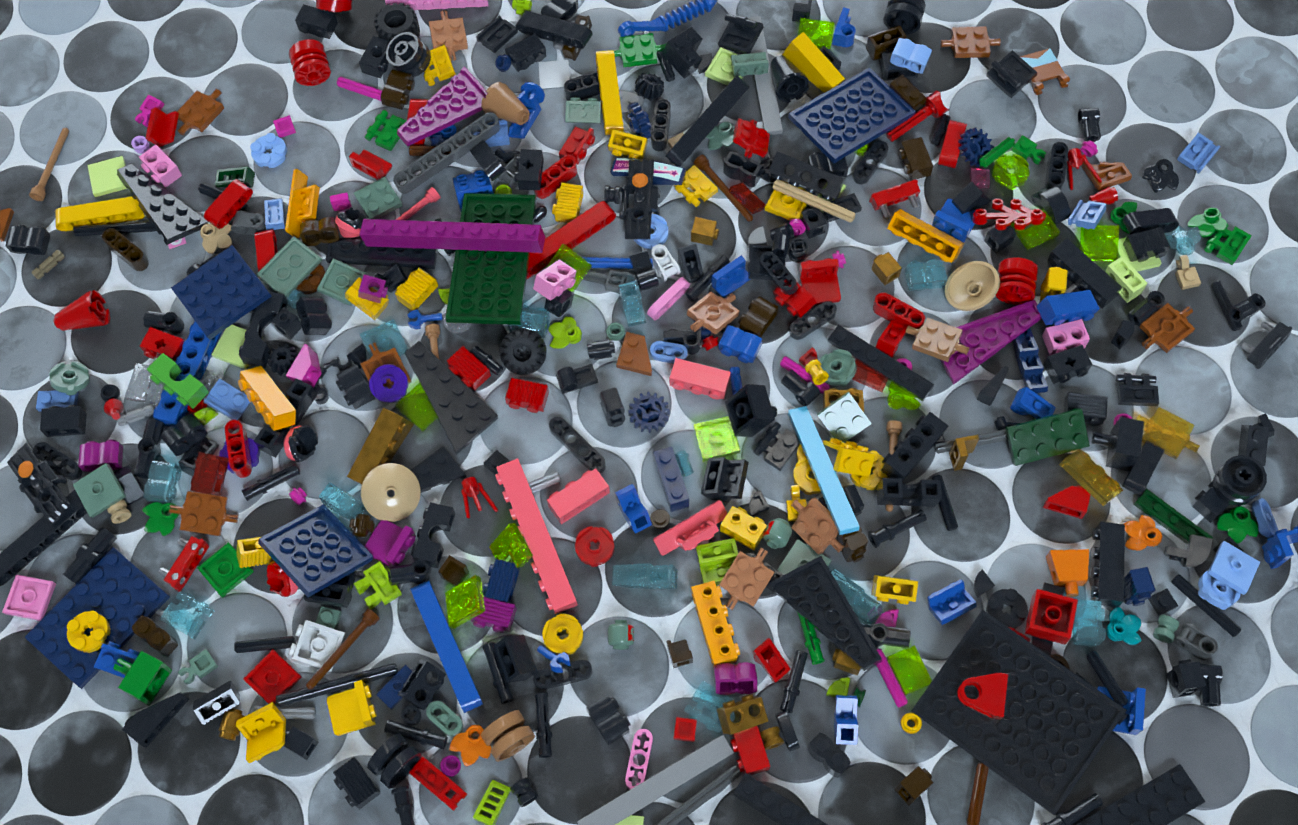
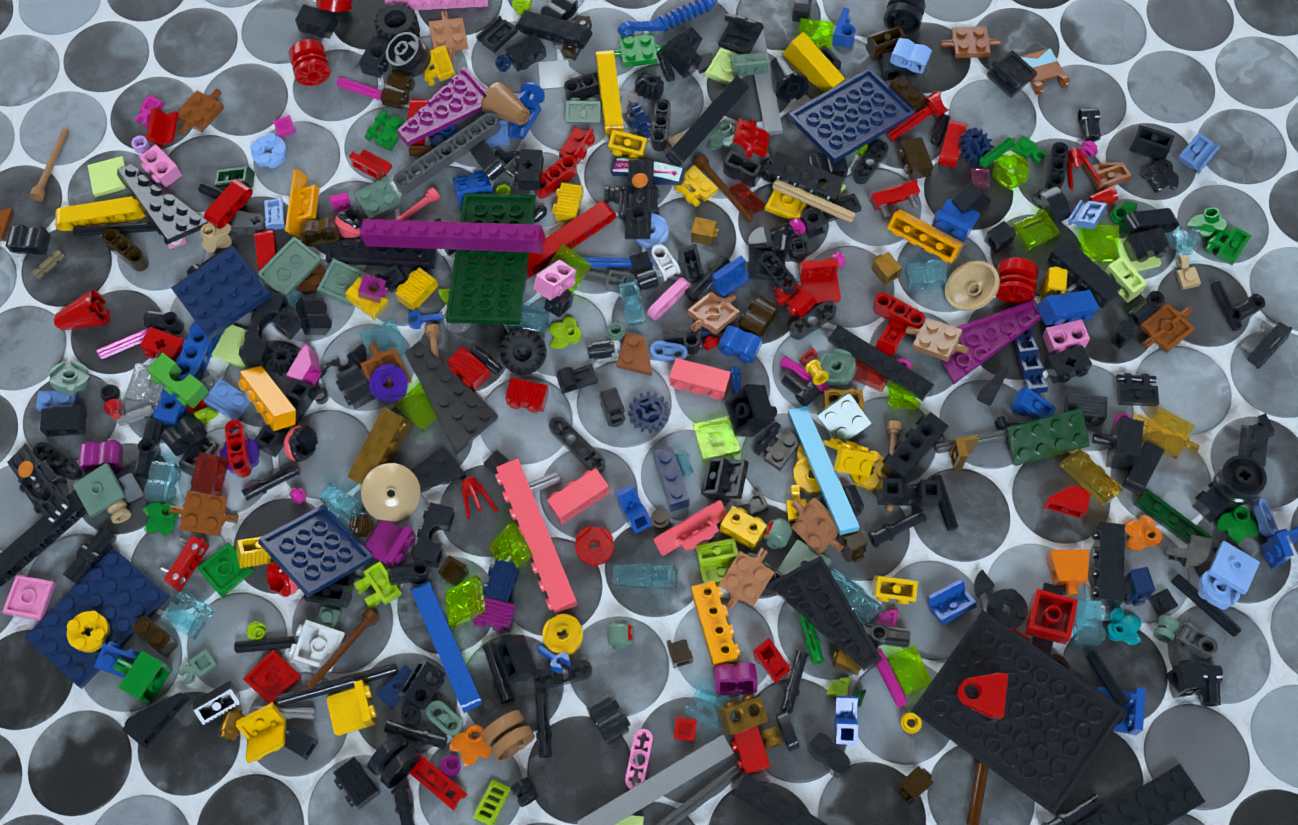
red plant [973,199,1046,230] -> none
none -> axle [96,329,149,359]
none -> lime plate [246,621,266,640]
none -> black brick [1129,125,1175,160]

